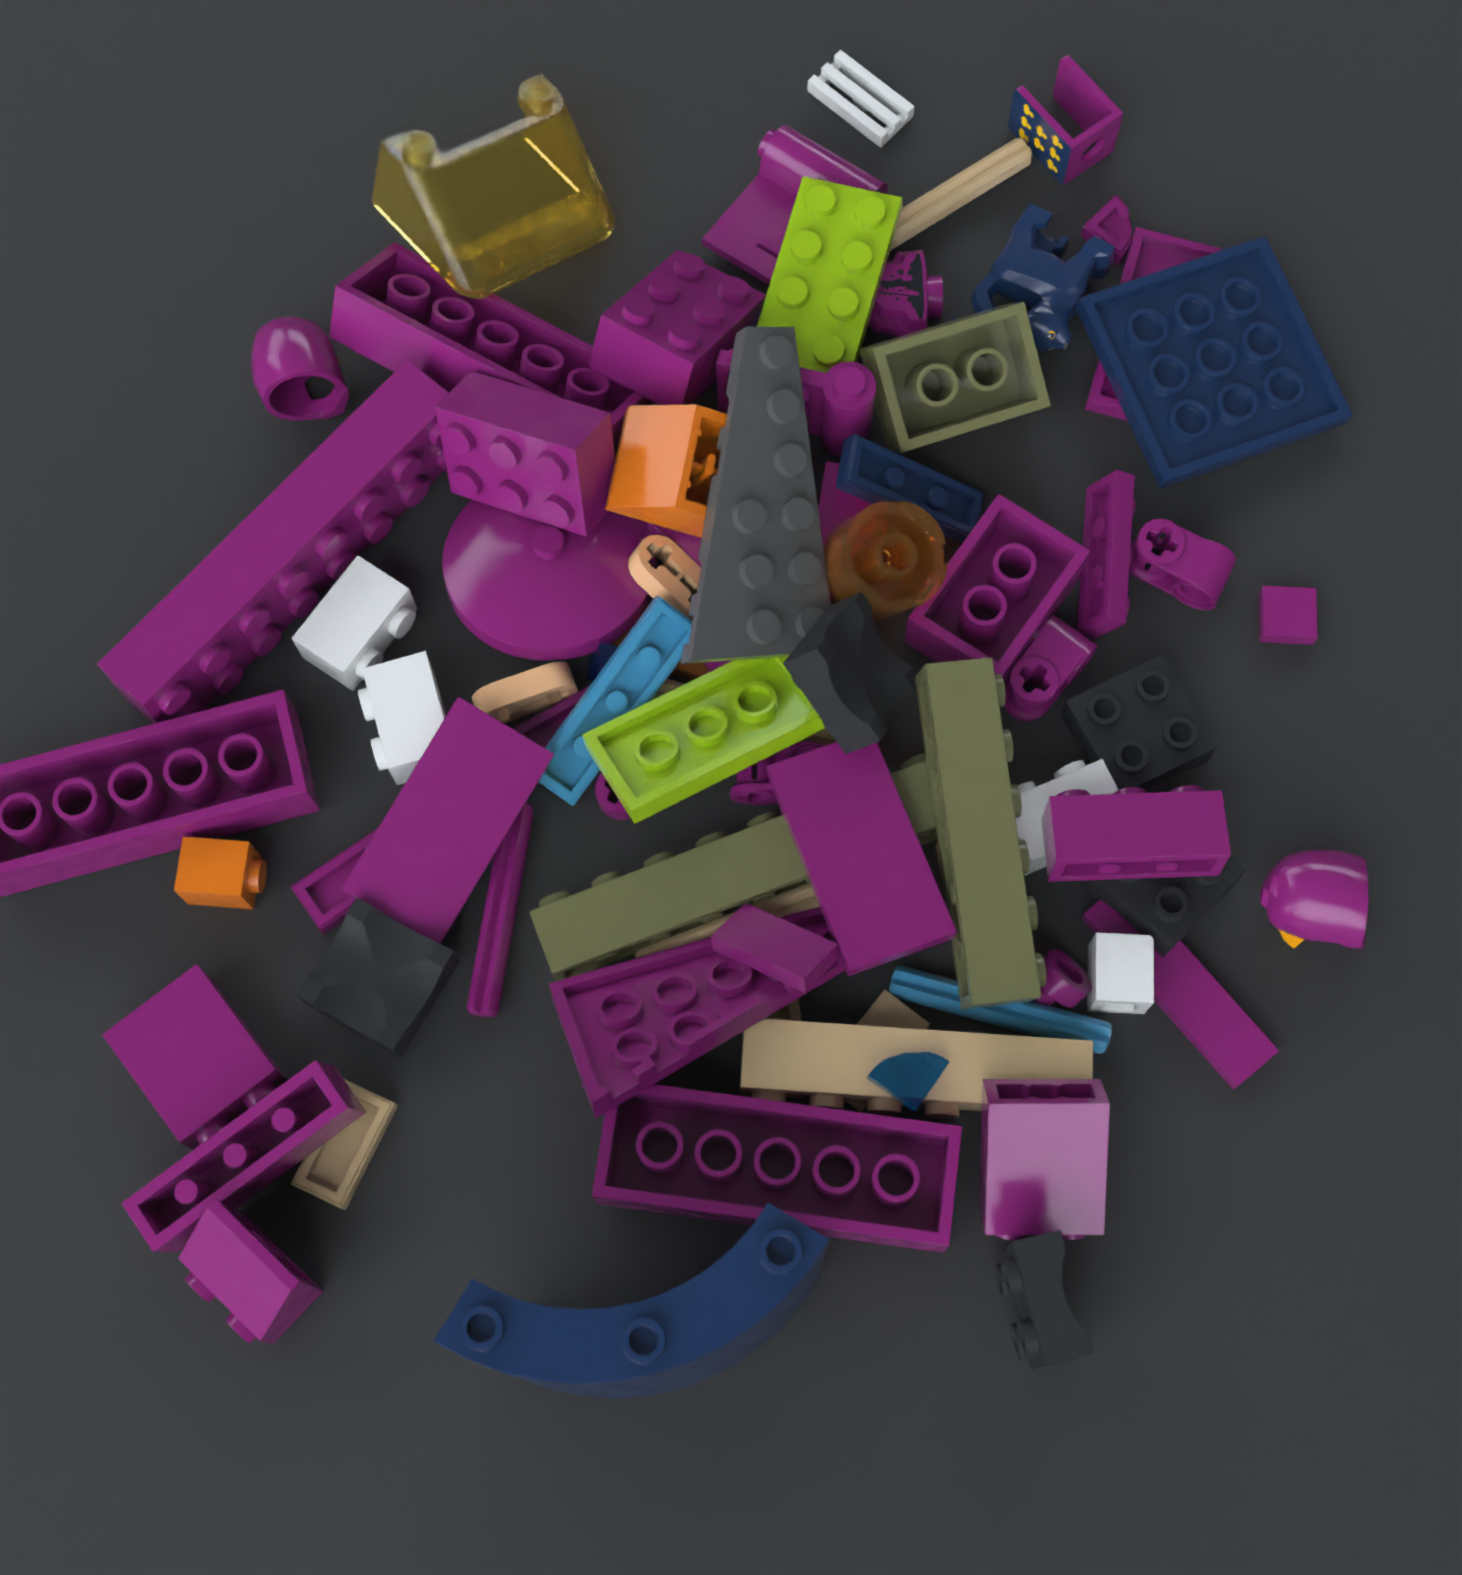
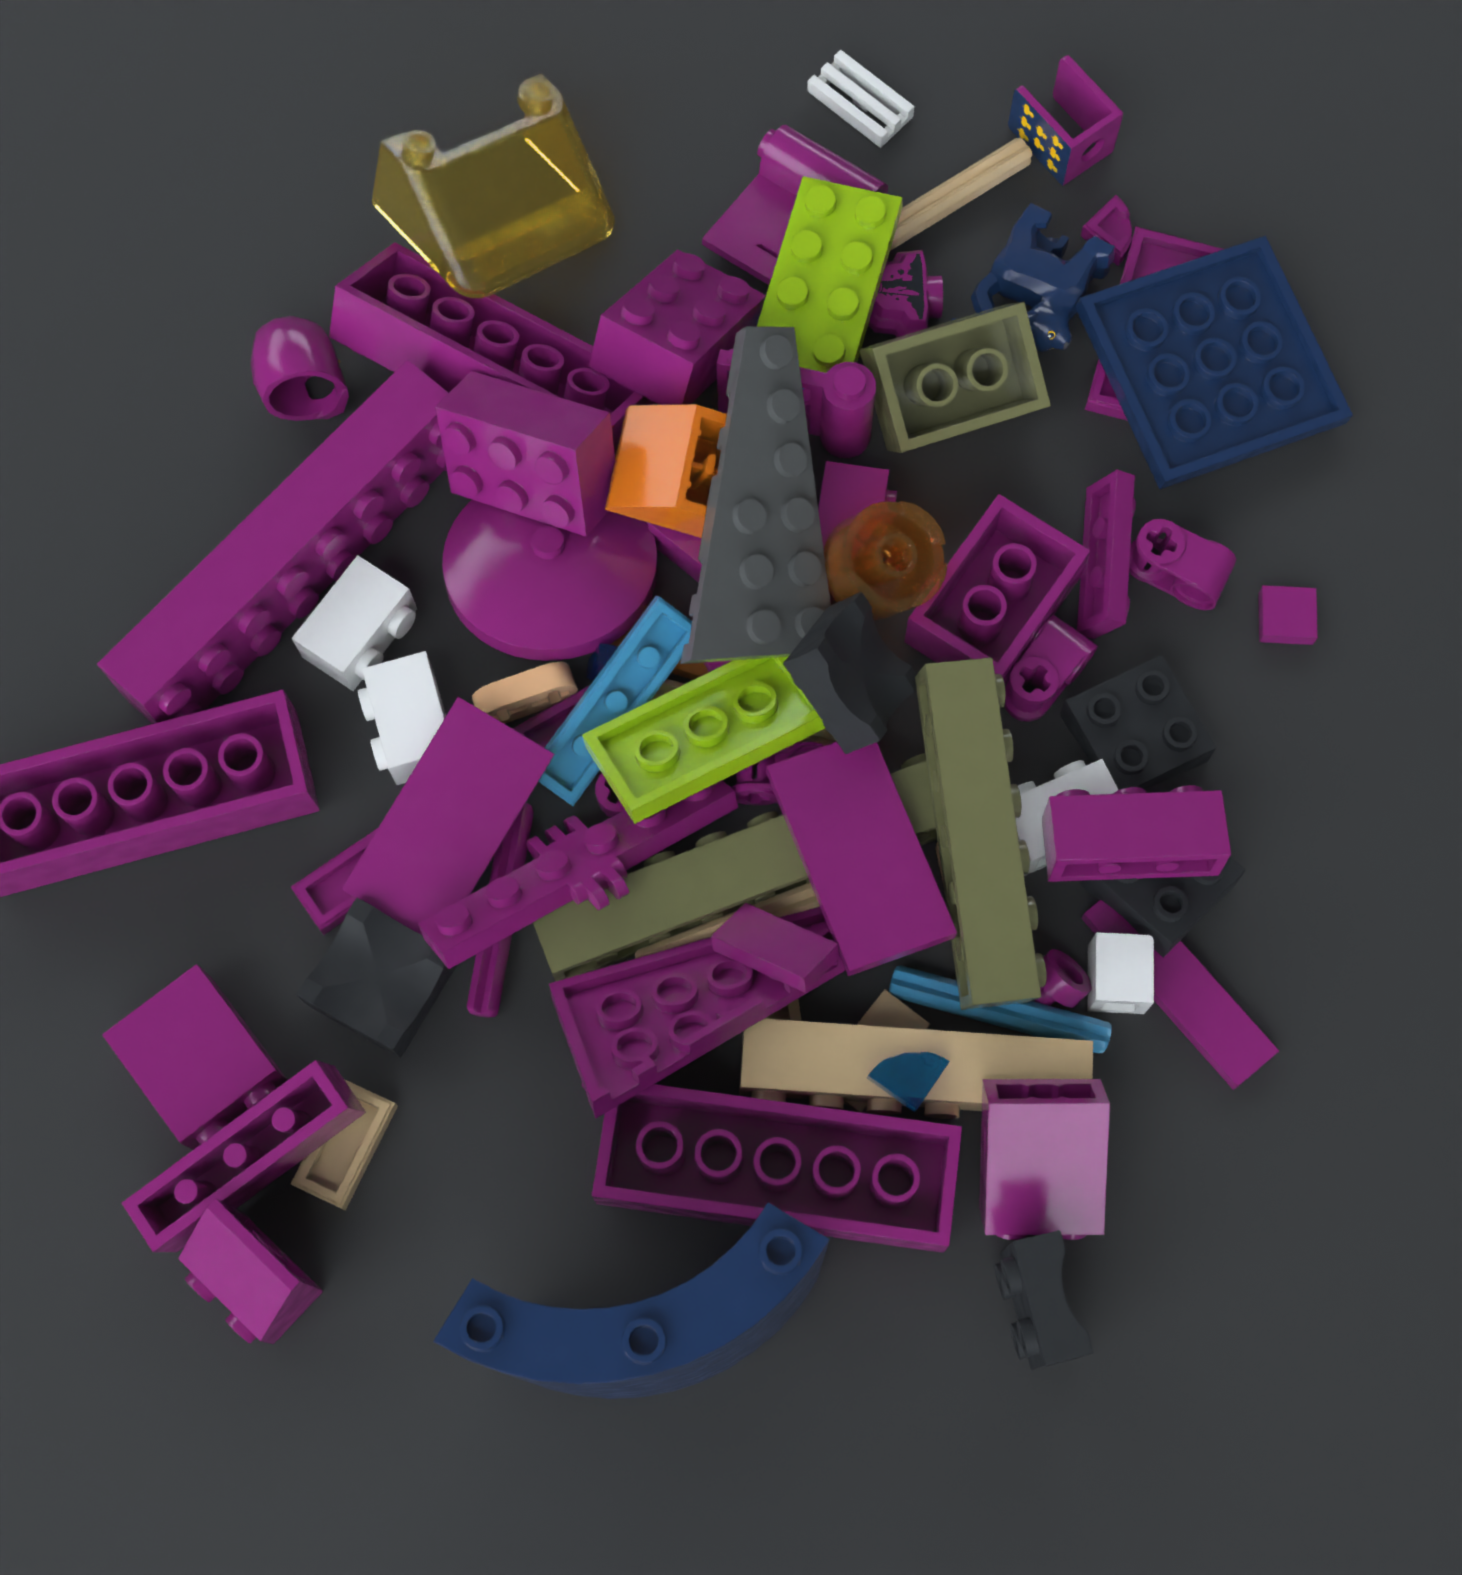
orange brick [174,836,267,910] -> none
light nougat beam [628,535,701,621] -> none
dark blue tile [835,434,984,544] -> none
magenta piece [1259,849,1368,949] -> none
none -> magenta hinge [418,780,739,969]

